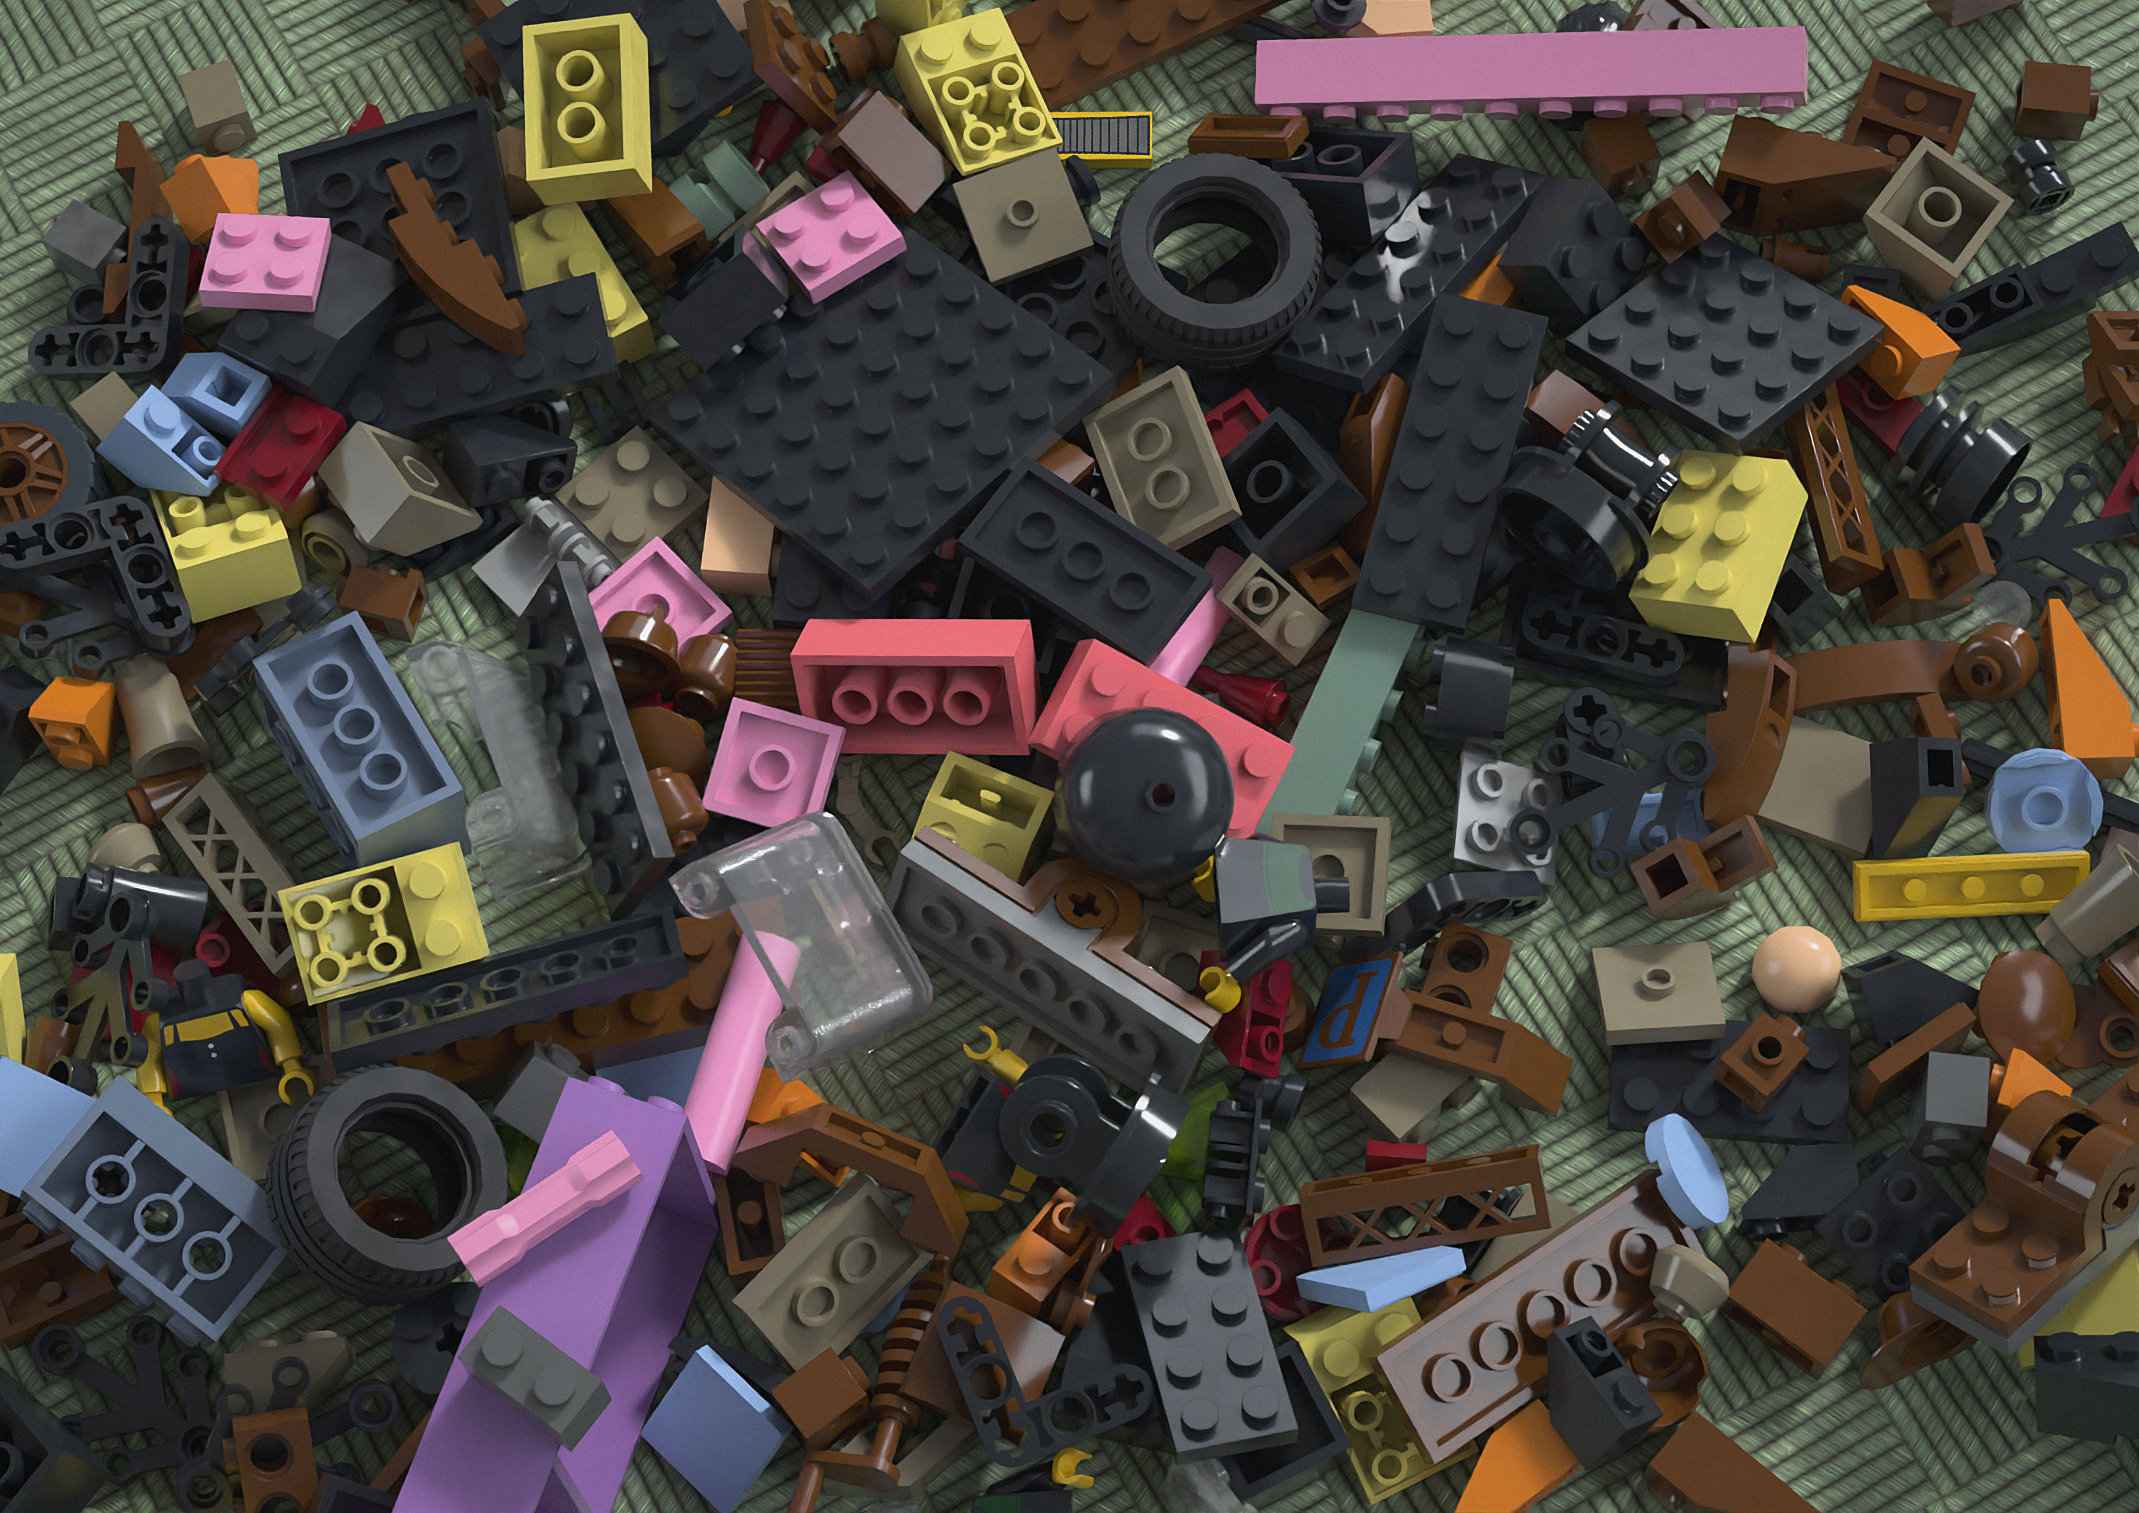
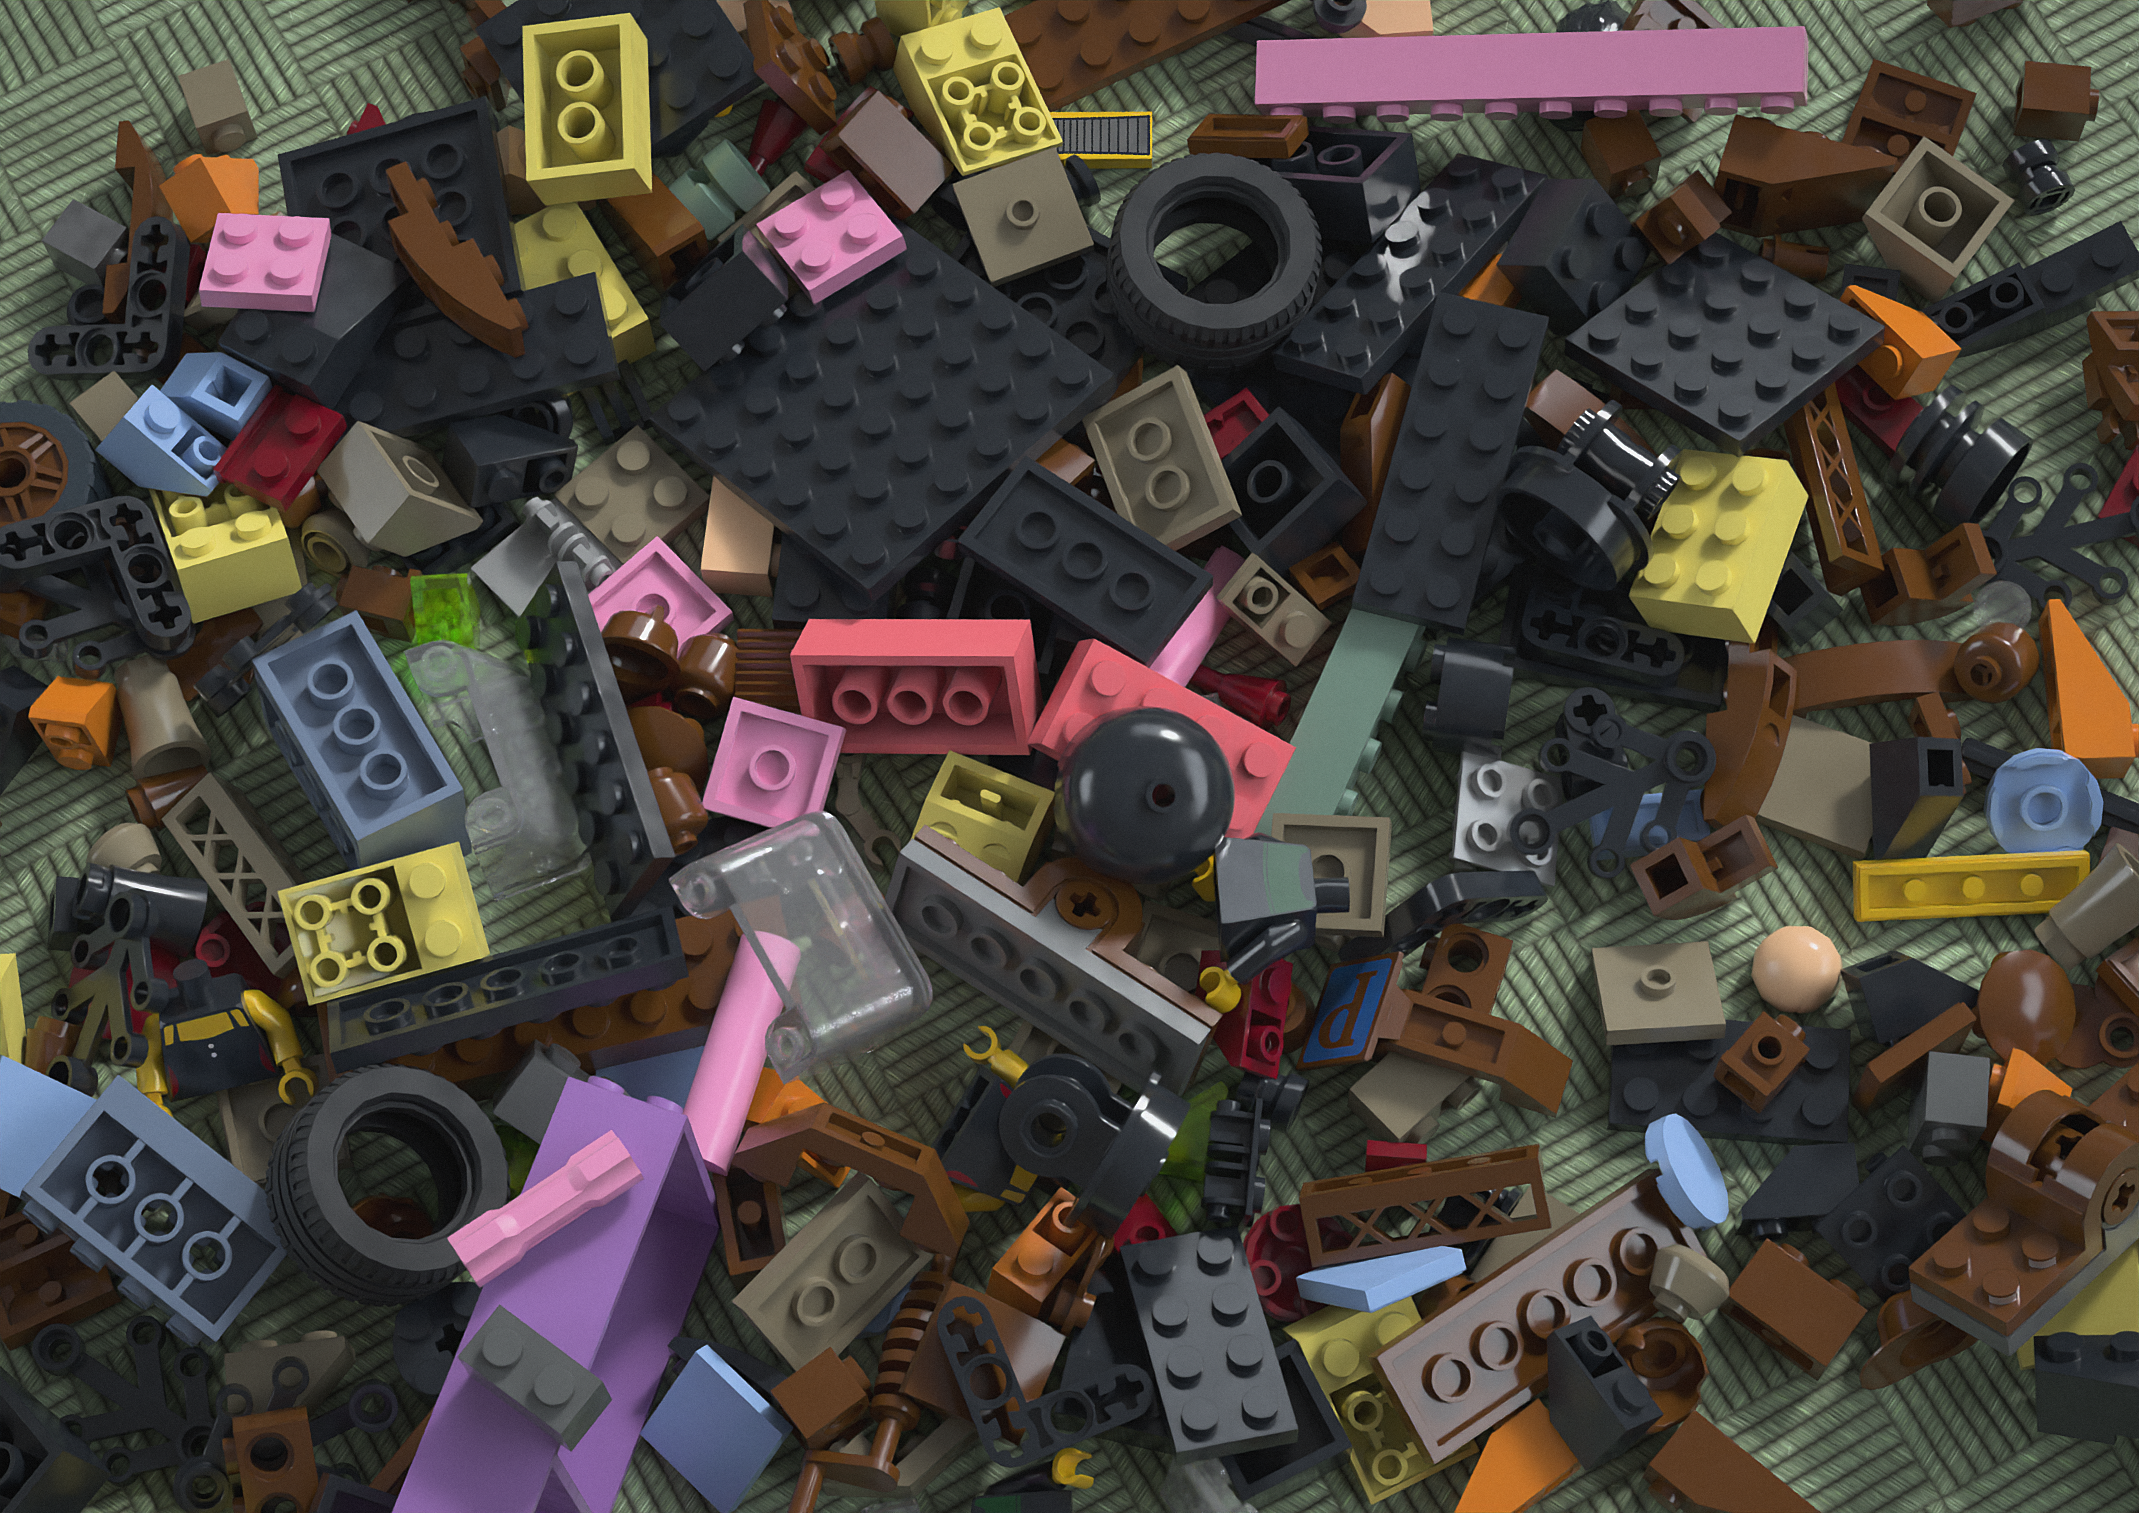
none -> clear neon green slope [410,573,480,685]

